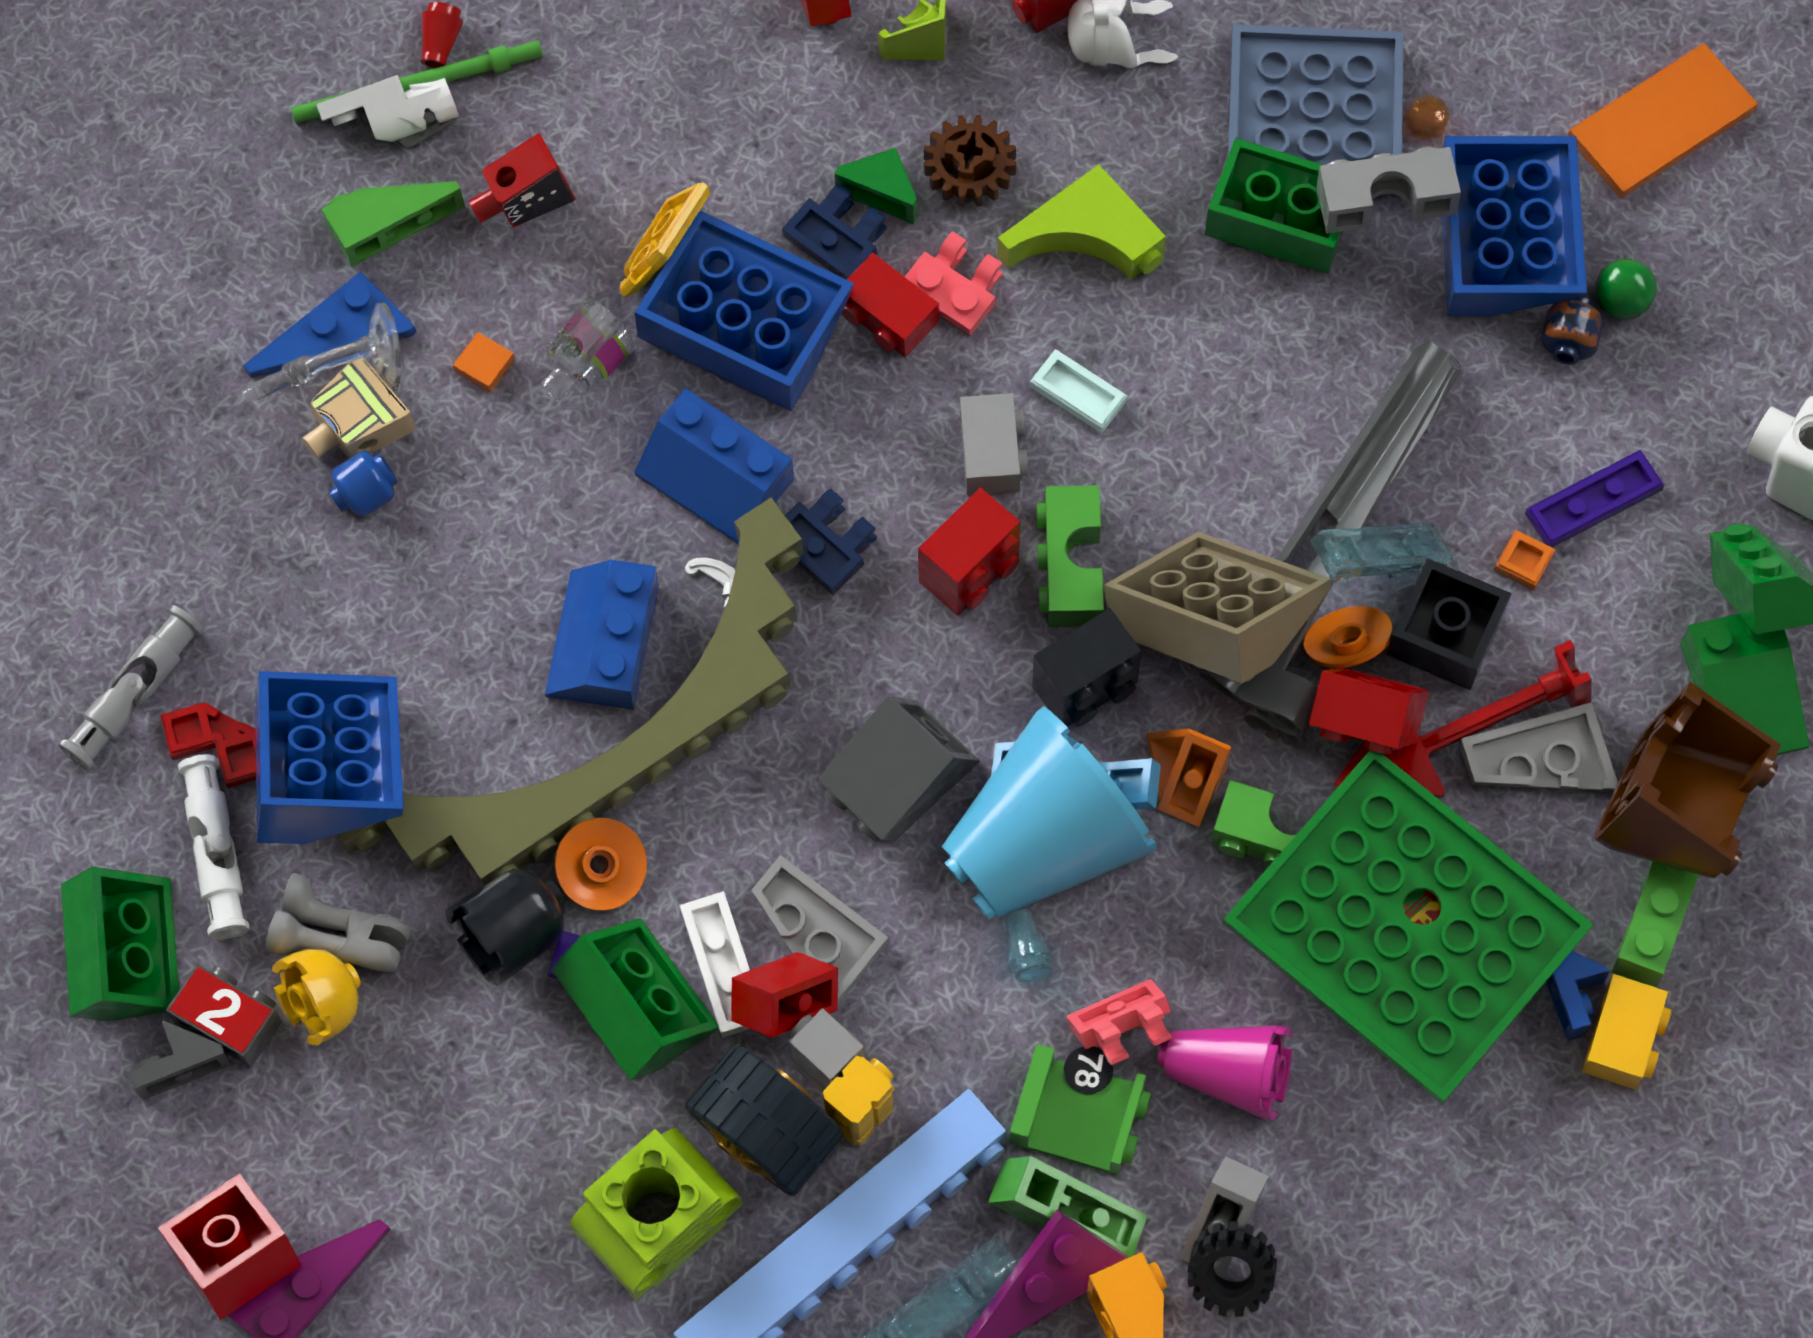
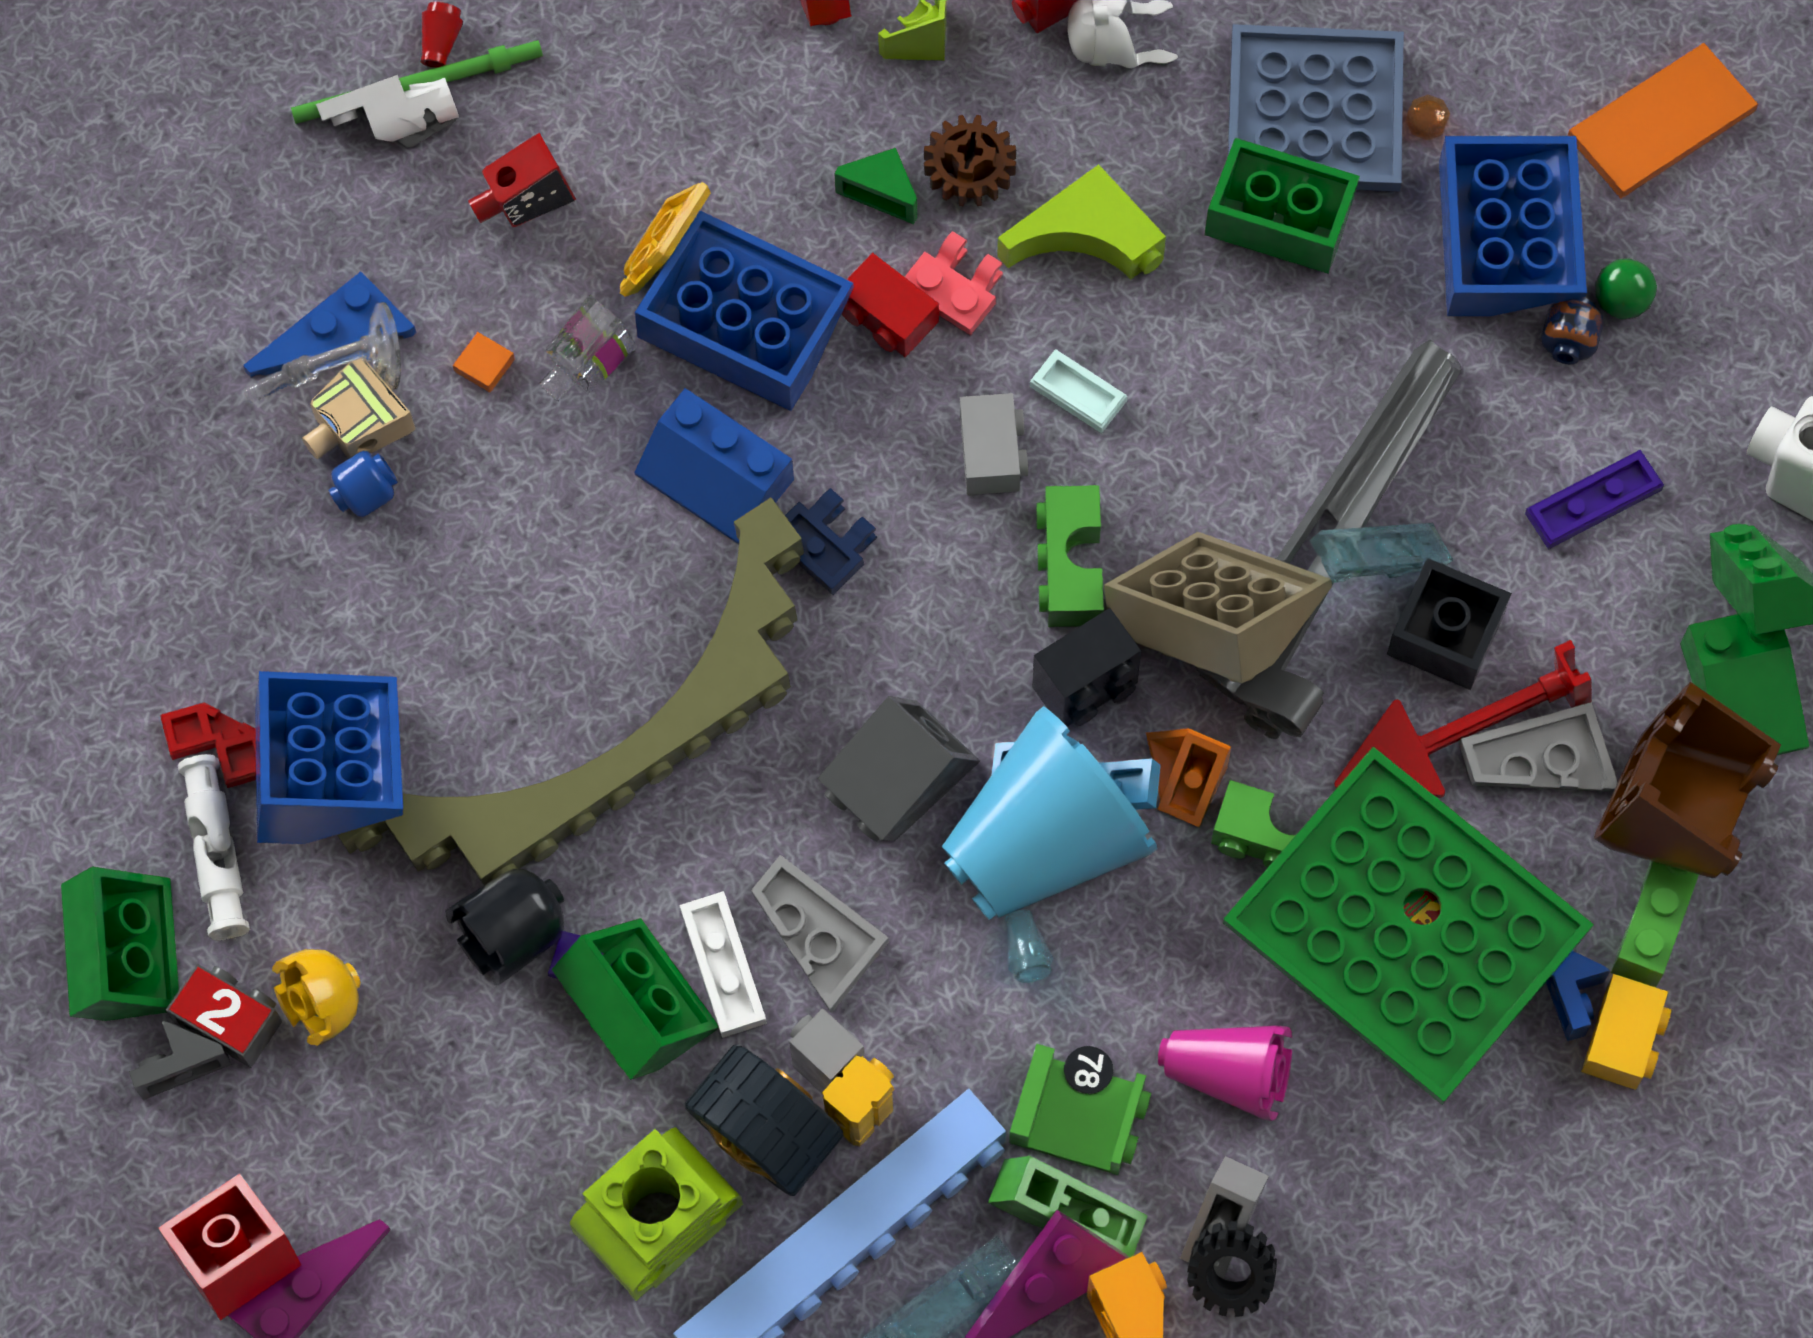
light grey piece [58,605,205,770] -> none
light grey piece [266,873,412,972] -> none
bright green slope [321,181,465,267] -> none
blue slope [545,560,659,710] -> none
orange dish [555,818,647,911] -> none
white piece [685,558,735,607] -> none
red brick [731,952,839,1038] -> none
dark blue plate [782,183,887,279] -> none
red brick [918,487,1021,616] -> none
coral plate [1066,979,1172,1065] -> none
orange dish [1303,606,1393,668] -> none
red brick [1309,667,1430,754] -> none
light grey arch [1317,147,1461,234] -> none
orange tile [1494,529,1556,590] -> none

